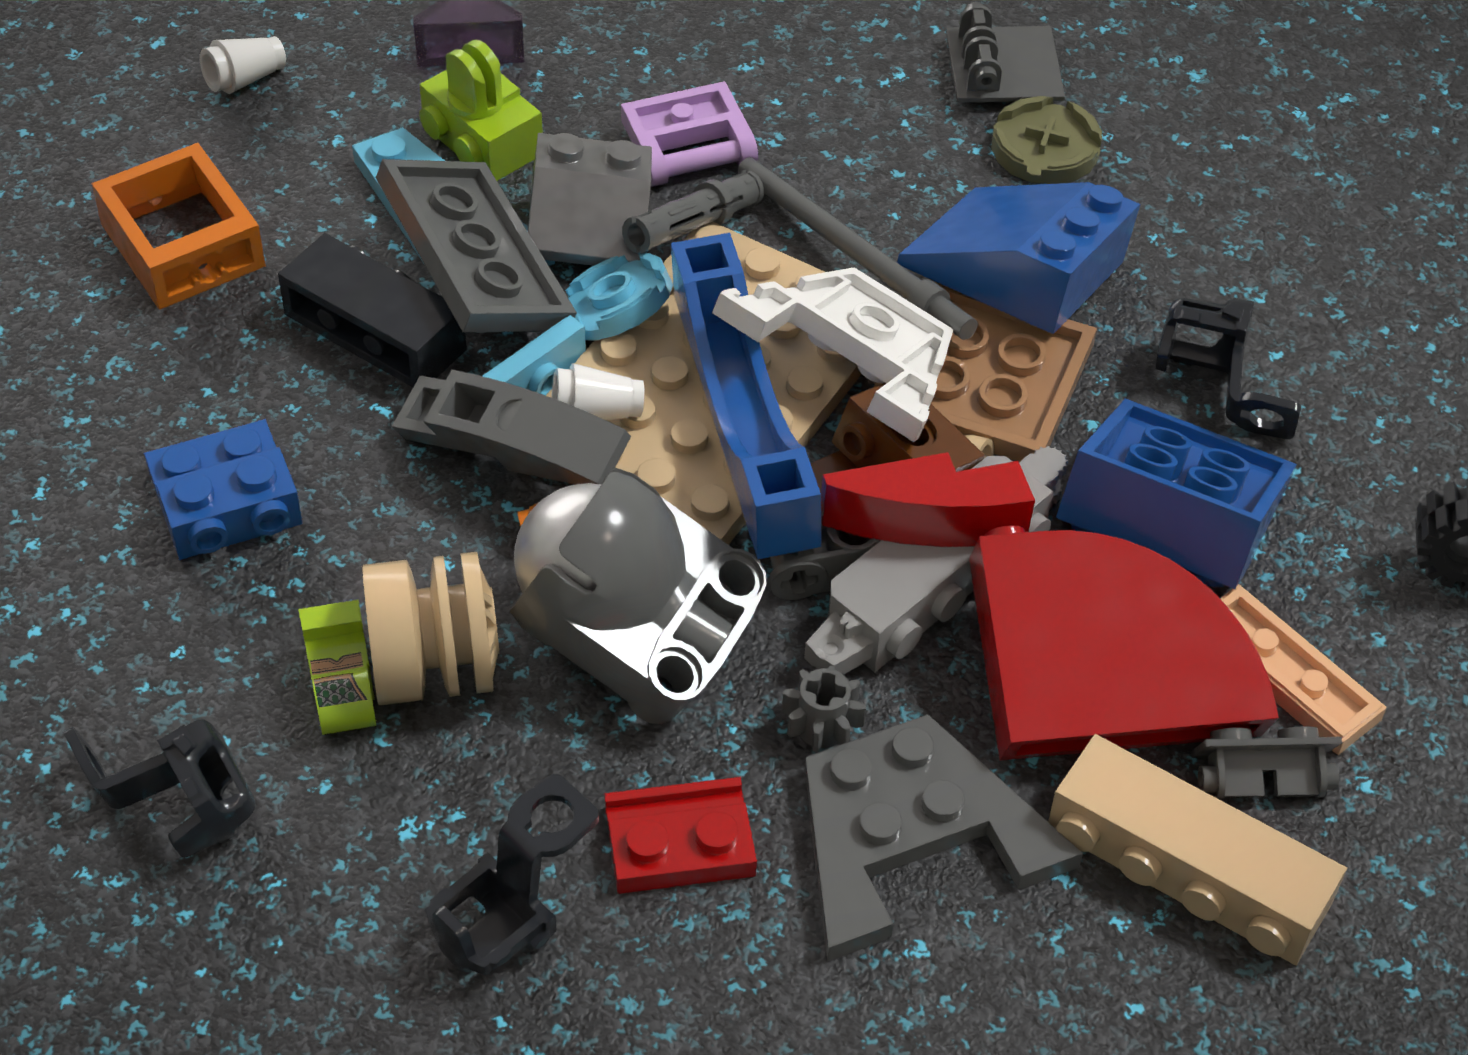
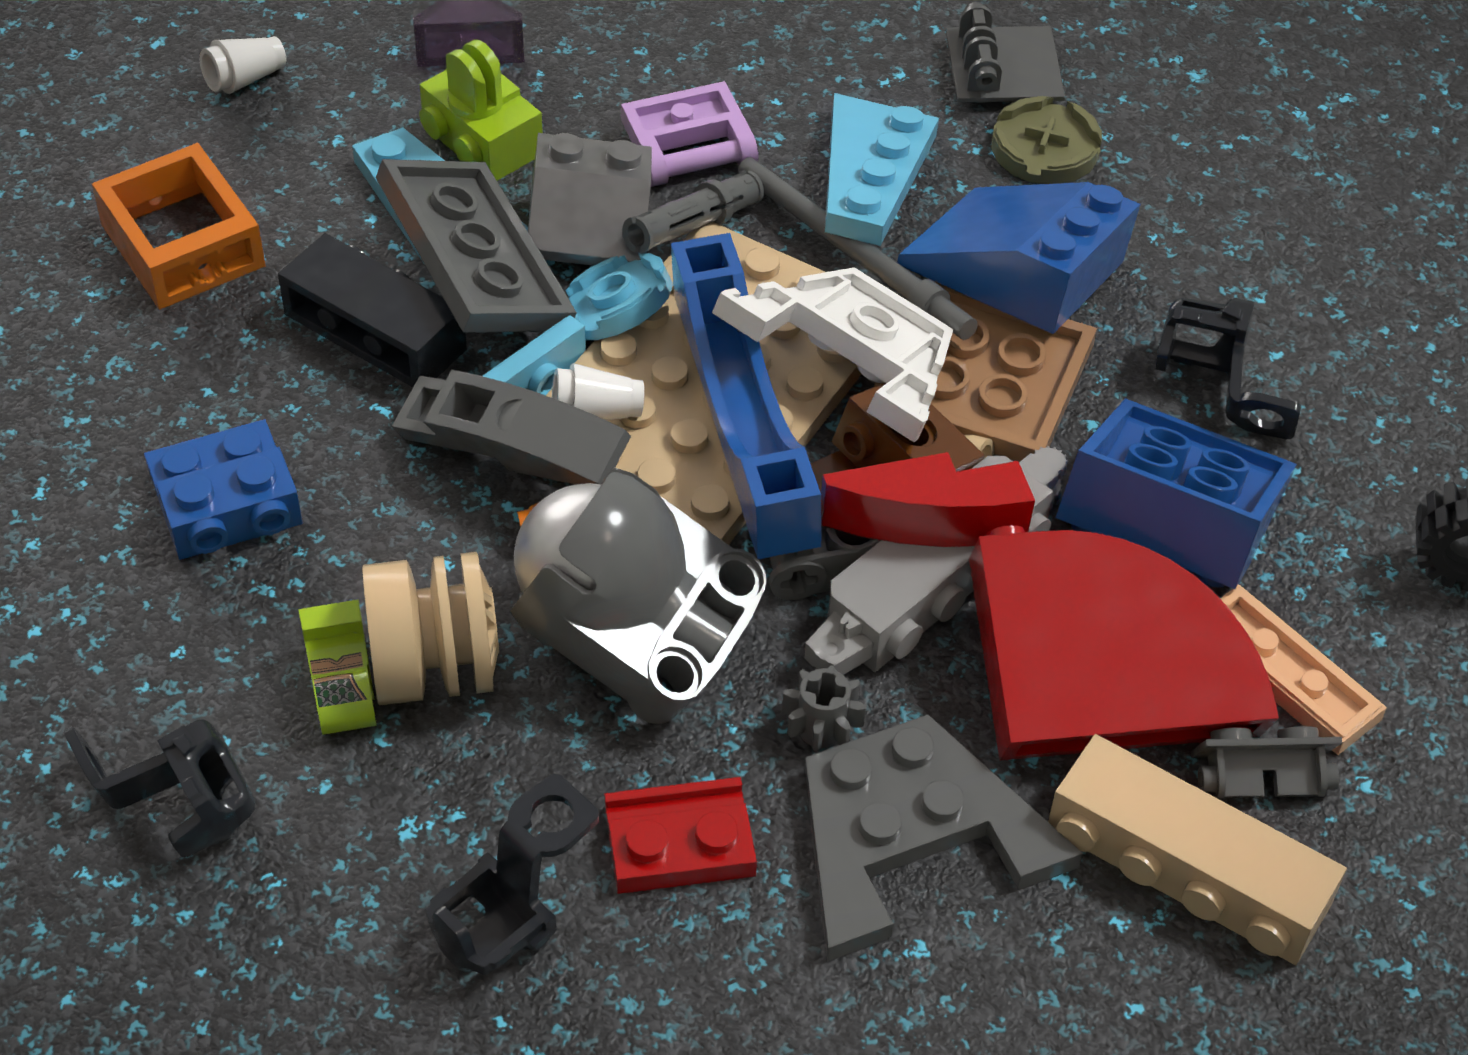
none -> medium azure wing [825,93,939,246]

